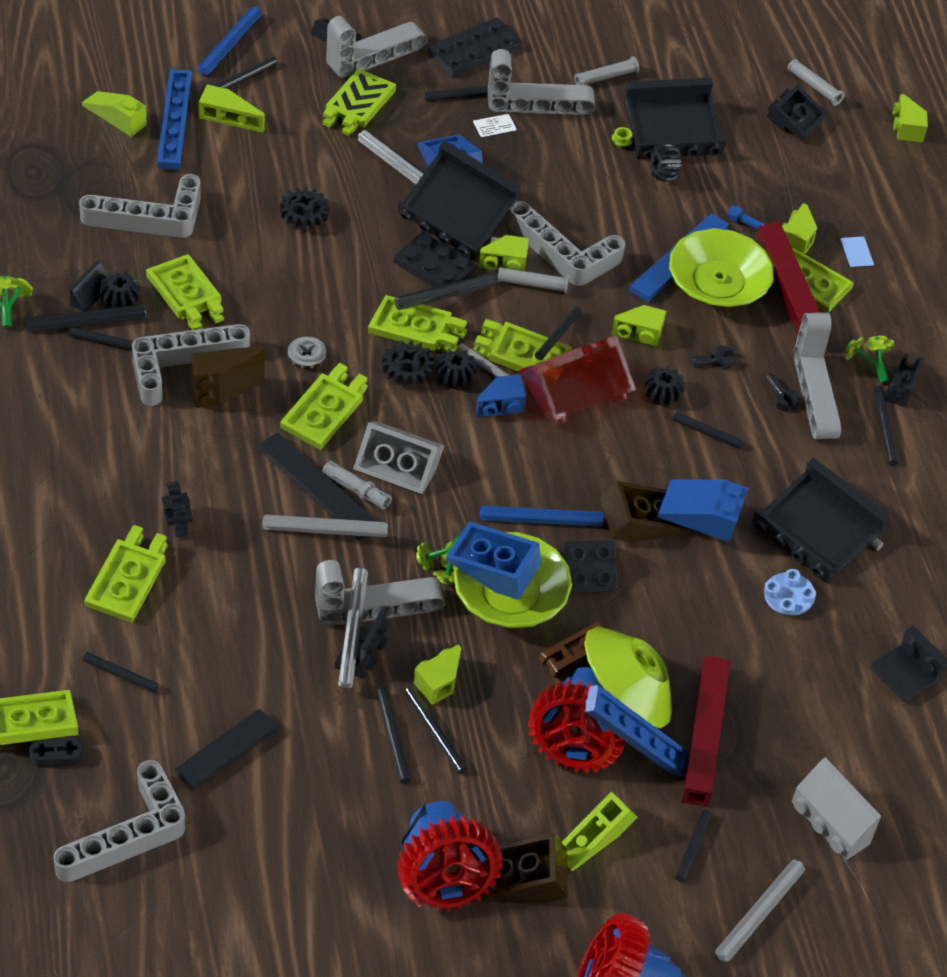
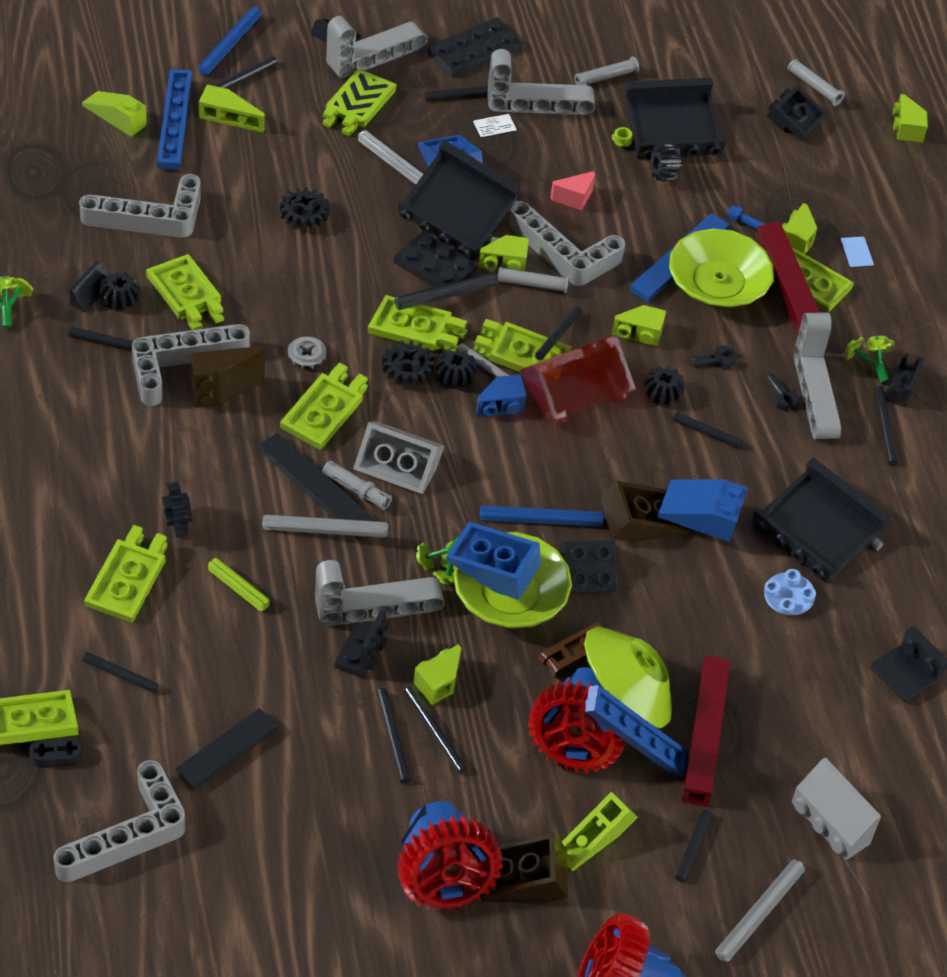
black axle [27,304,147,332] -> none
light grey axle [338,568,368,688] -> none
none -> lime axle [208,558,270,612]
none -> coral slope [550,171,595,211]

